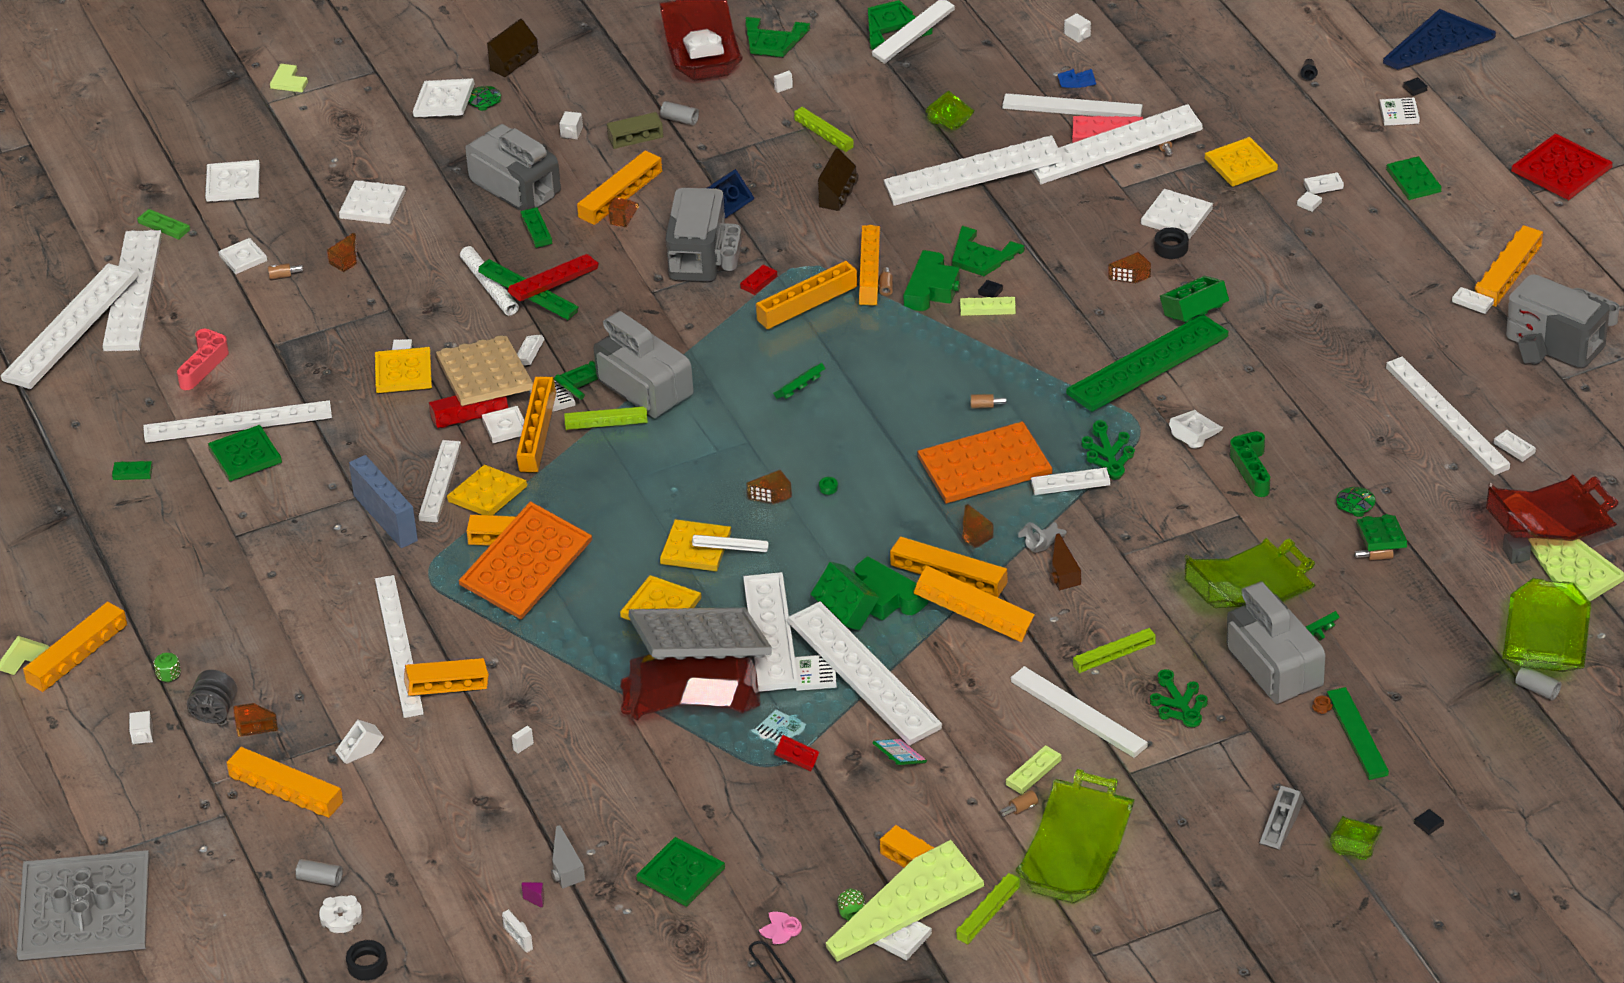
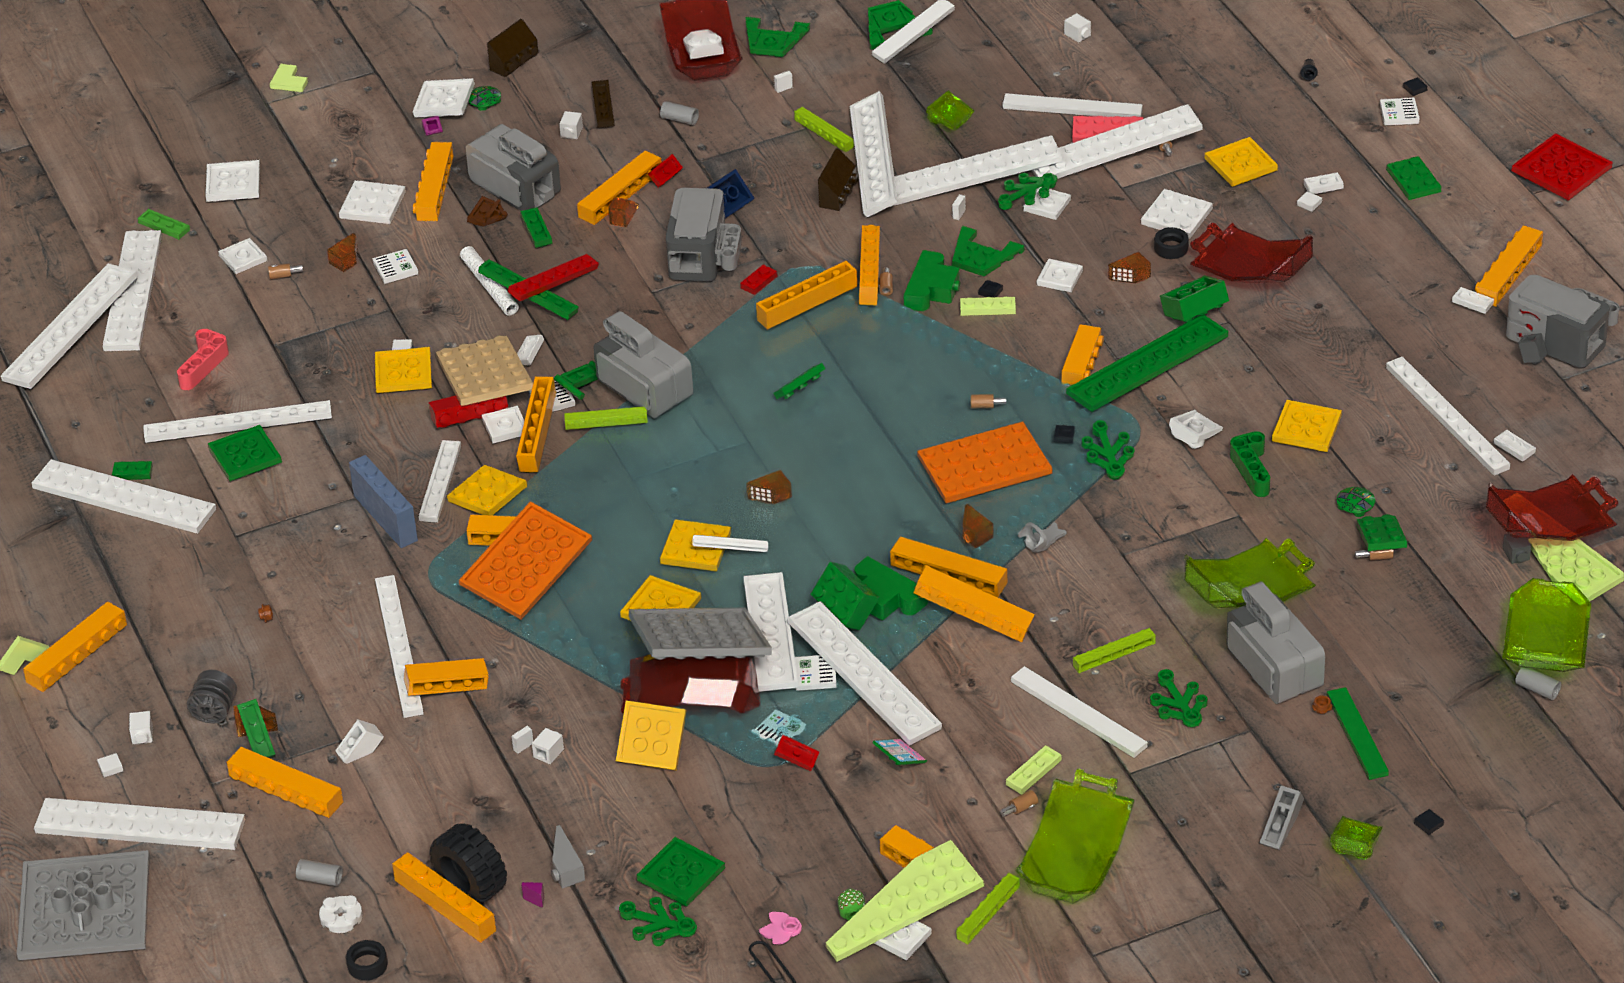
bright green head [153,652,181,682] -> none
white plate [502,910,533,952] -> none
olive brick [607,112,663,149] -> none
green tile [819,477,838,495] -> none
white tile [1031,468,1110,495] -> none
reddish brown slope [1050,533,1081,591] -> none
blue slope [1057,69,1096,88] -> none
green plate [1306,611,1340,641] -> none
dark blue wing [1383,9,1496,69] -> none
none -> white plate [32,459,216,534]
none -> white plate [34,798,245,850]
none -> white tile [97,753,123,777]
none -> green plate [237,699,276,758]
none -> dark orange plate [258,604,273,623]
none -> white tile [372,249,418,284]
none -> light orange brick [392,852,496,943]
none -> light orange brick [413,142,454,221]
none -> magenta slope [421,116,443,136]
none -> black tyre [429,823,507,905]
none -> reddish brown slope [467,196,508,227]
none -> white brick [532,728,564,764]
none -> dark brown plate [591,80,615,128]
none -> yellow plate [616,701,687,771]
none -> green plant [619,897,697,946]
none -> red plate [648,154,683,187]
none -> white plate [850,91,898,217]
none -> white tile [952,194,966,220]
none -> green plant [998,173,1057,210]
none -> white tile [1024,187,1071,220]
none -> white tile [1037,259,1083,292]
none -> black tile [1054,425,1075,444]
none -> light orange brick [1062,324,1104,386]
none -> clear red windscreen [1190,222,1313,283]
none -> yellow plate [1272,400,1342,452]

